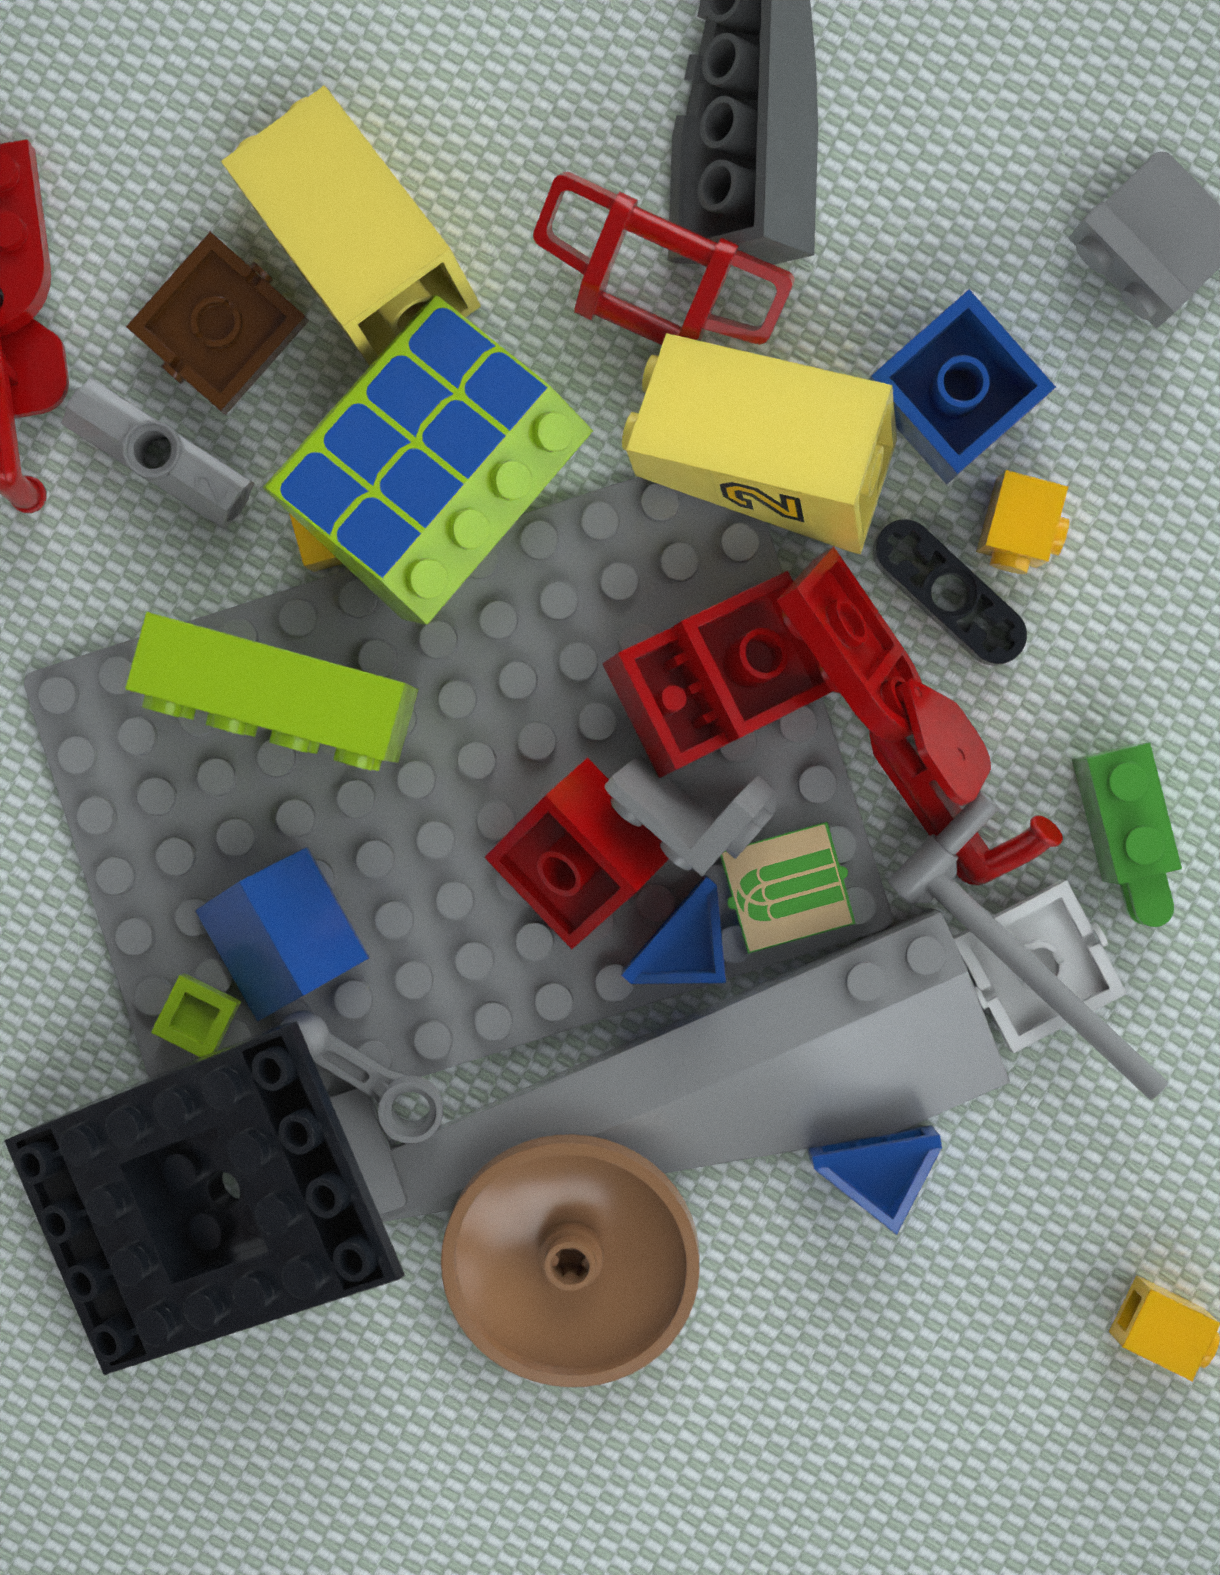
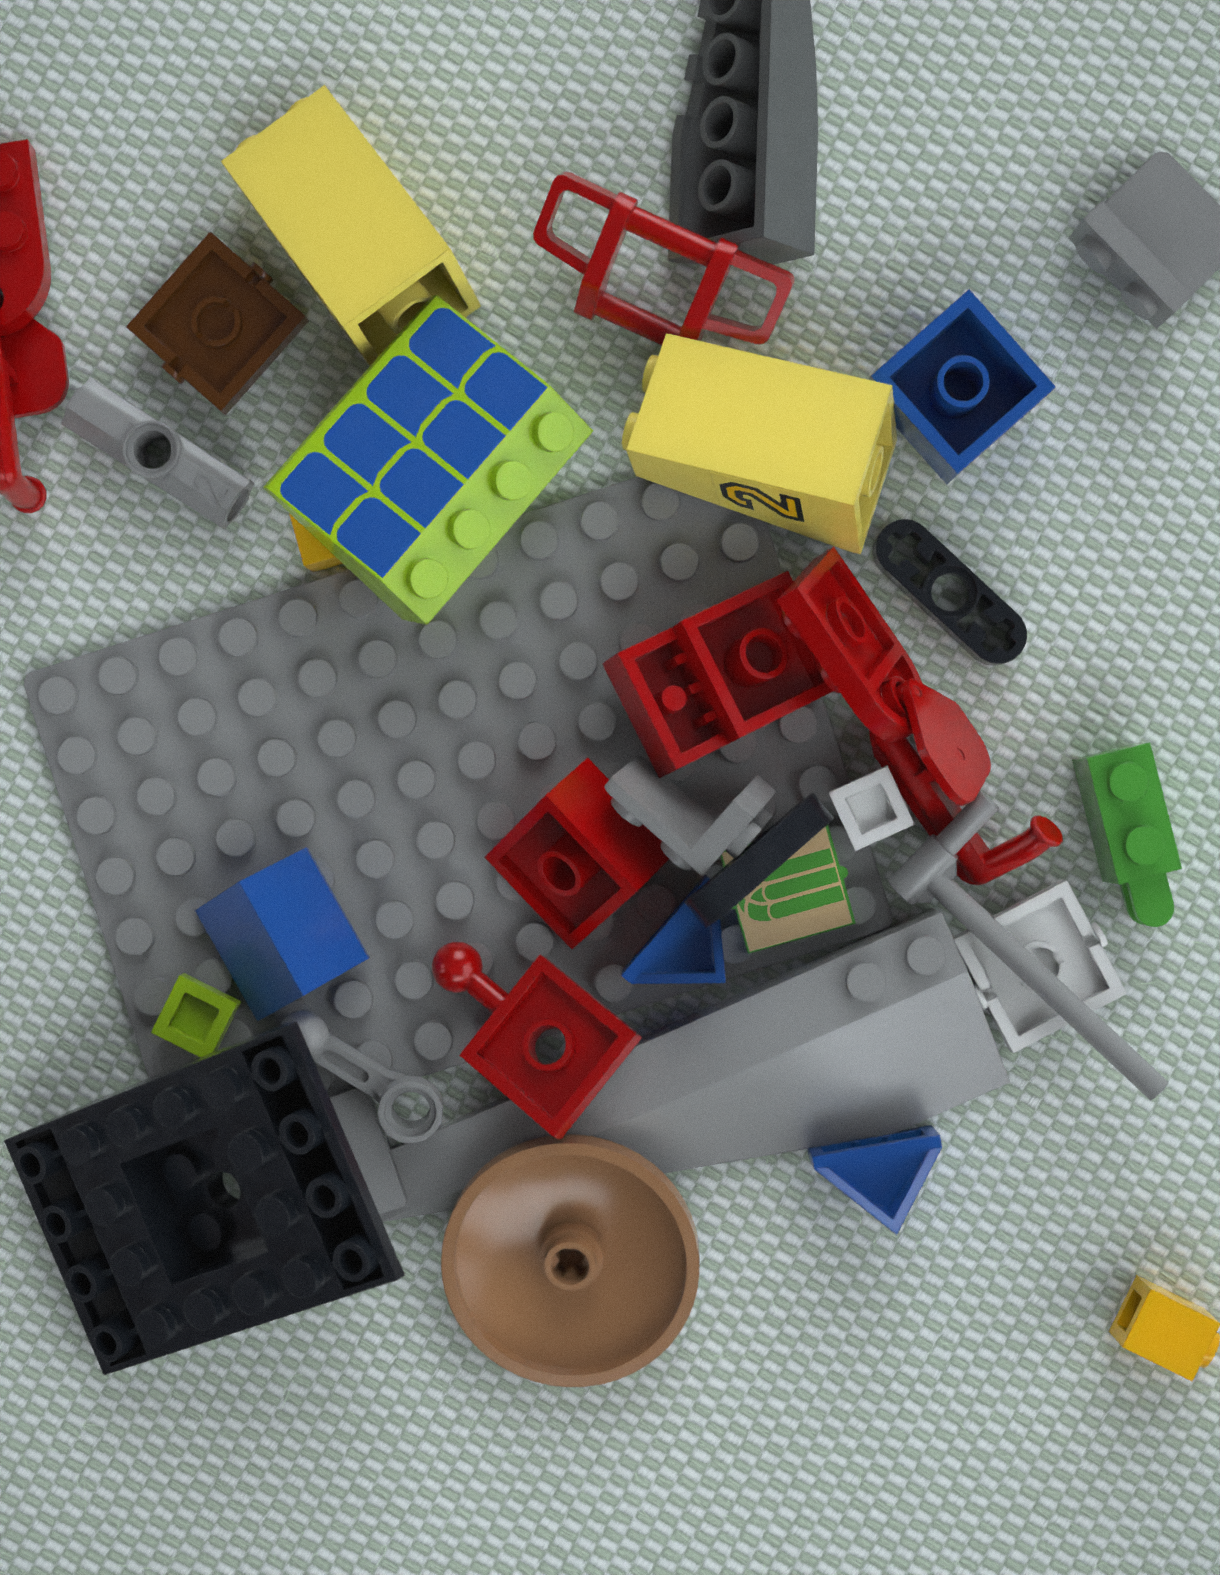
lime brick [125,612,419,771] -> none
yellow brick [976,470,1069,574] -> none
none -> red plate [432,942,642,1140]
none -> black beam [684,793,834,928]
none -> white tile [828,765,915,851]

